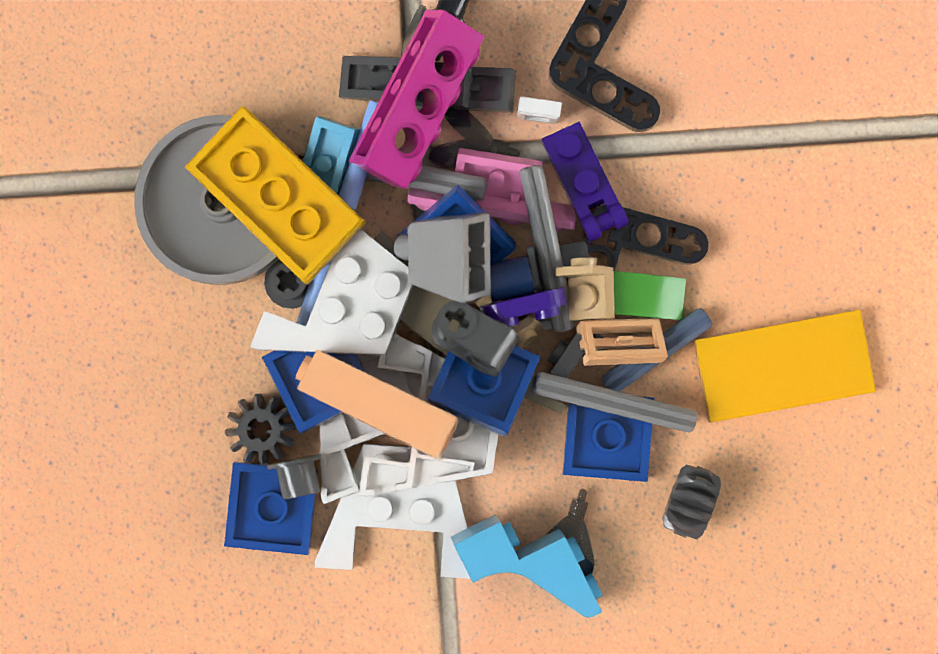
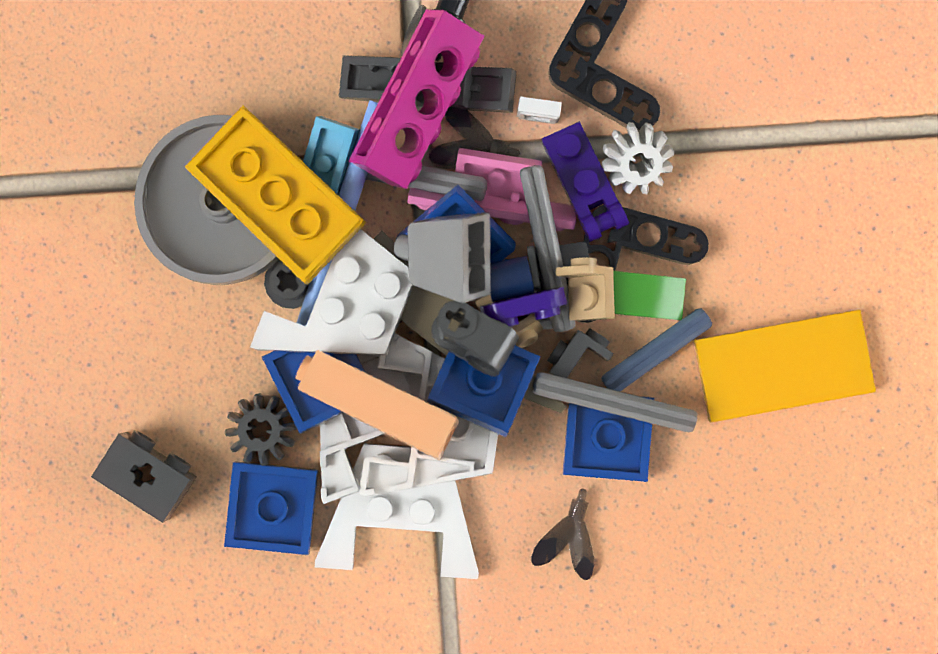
dark grey piece [267,454,322,499] -> none
medium azure arch [451,514,603,617] -> none
light nougat tile [576,318,668,366] -> none
dark grey gear [662,465,721,540] -> none
none -> dark grey brick [91,430,197,523]
none -> white gear [602,122,674,195]

